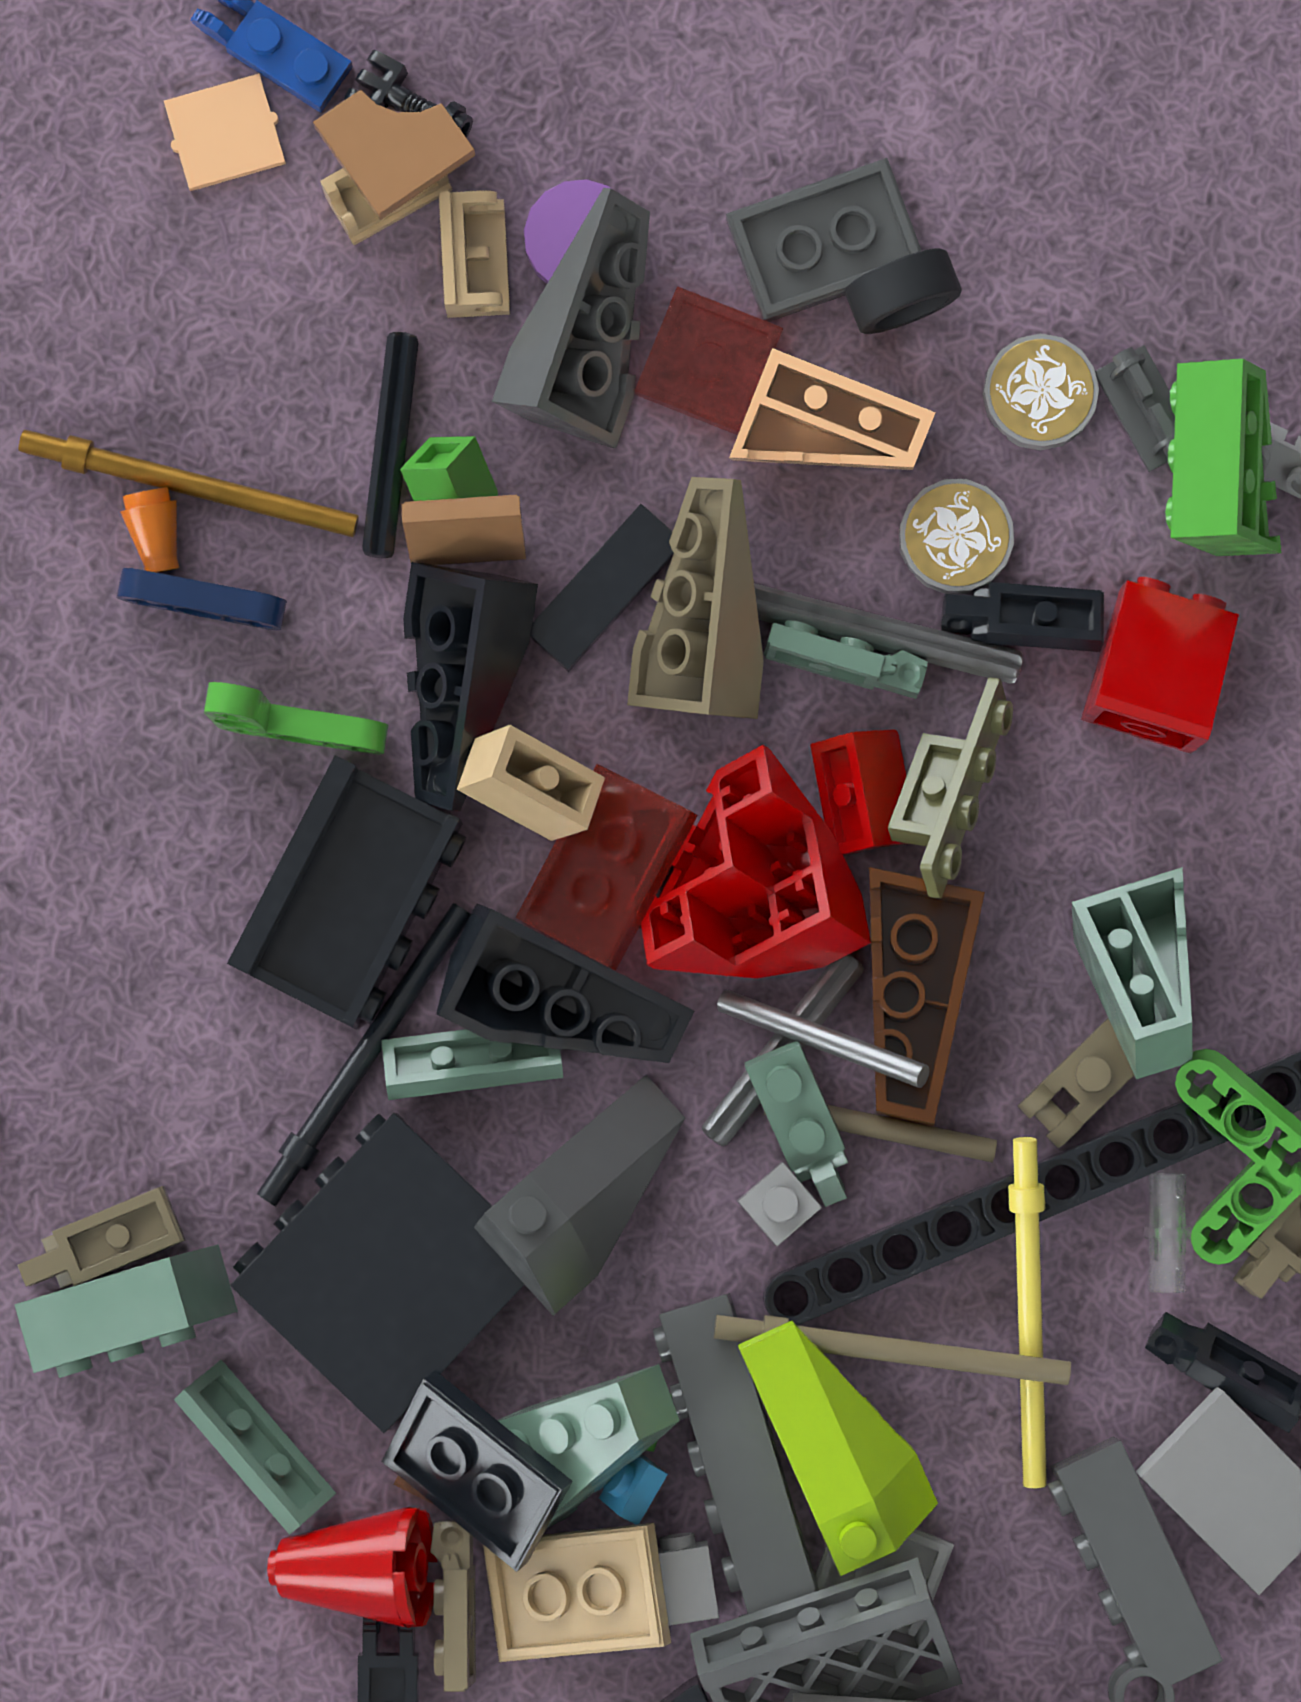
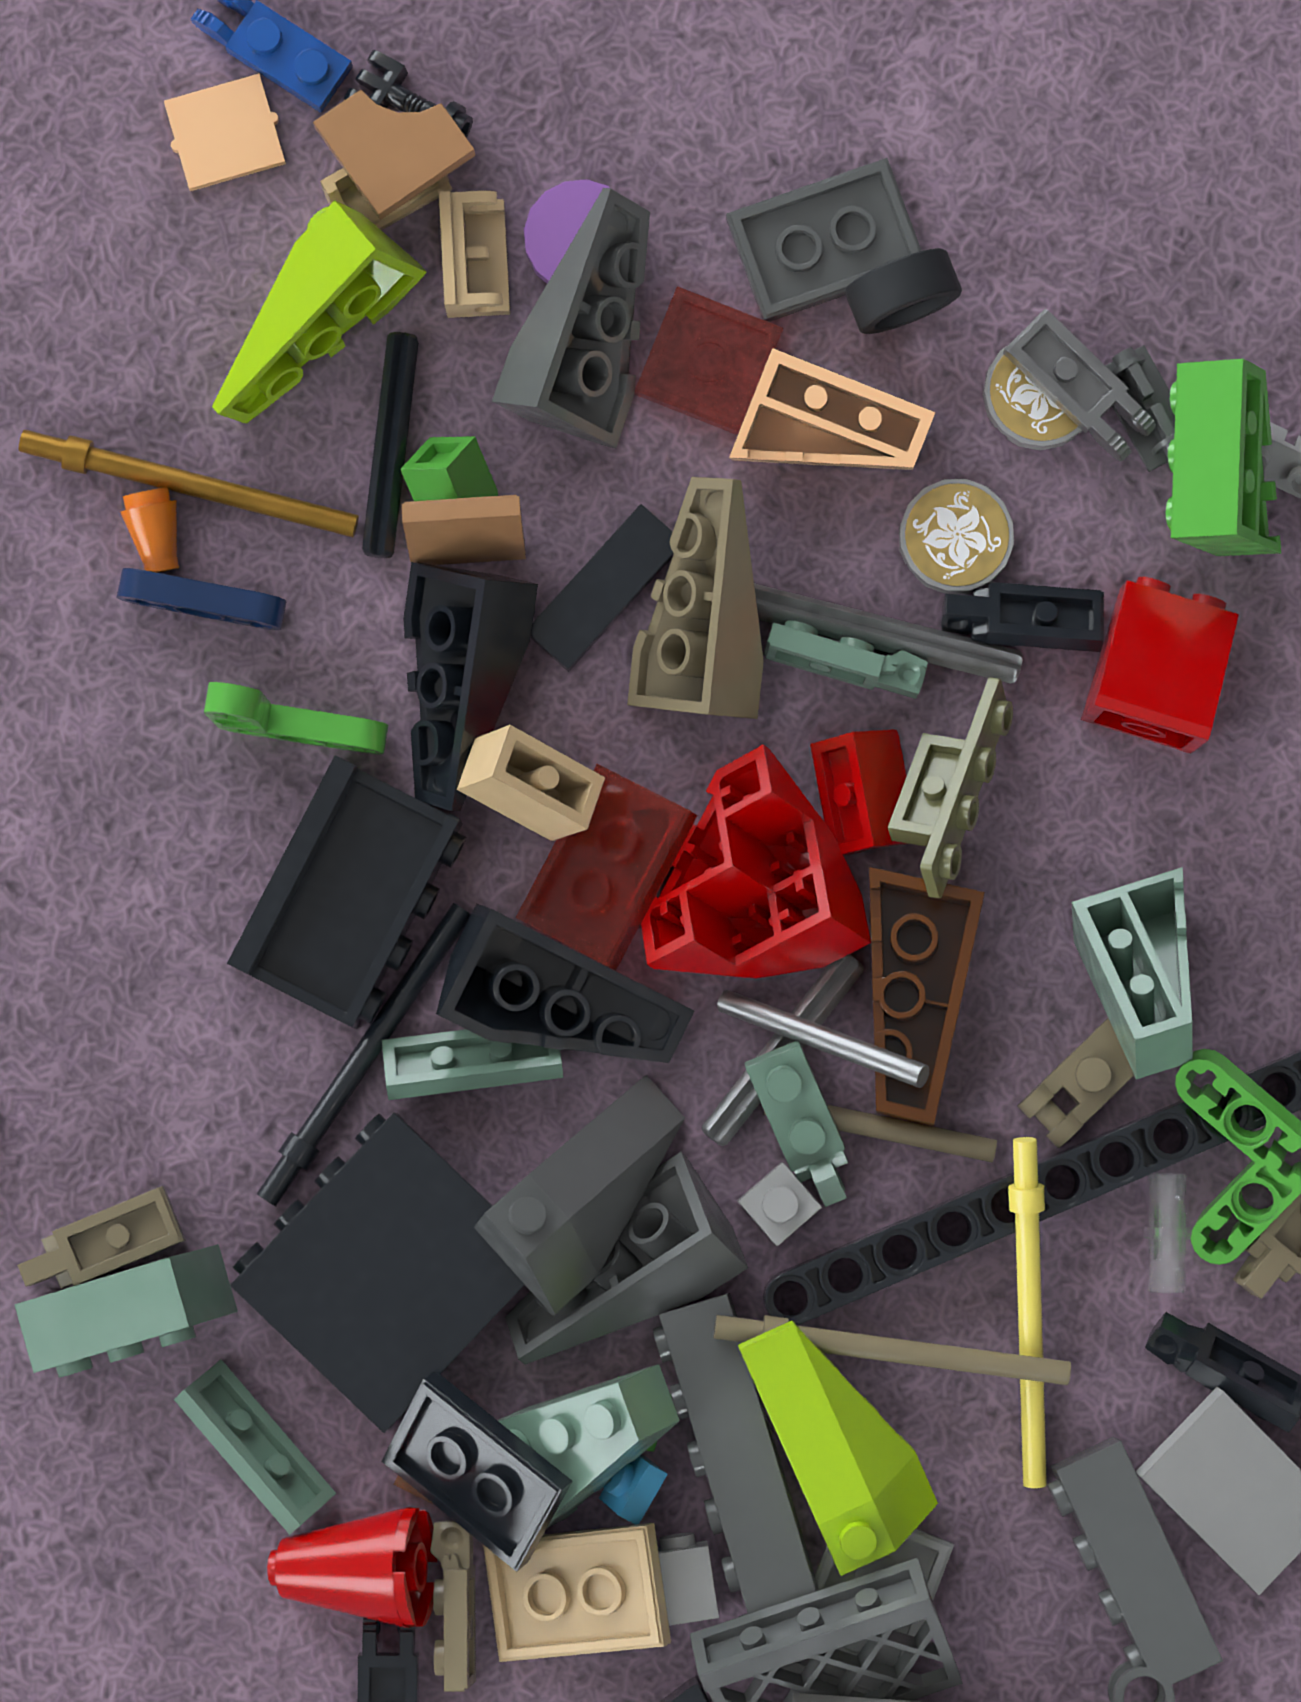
none -> lime wedge [212,200,427,424]
none -> dark grey wedge [505,1152,748,1365]
none -> flat silver hinge [1003,309,1156,462]

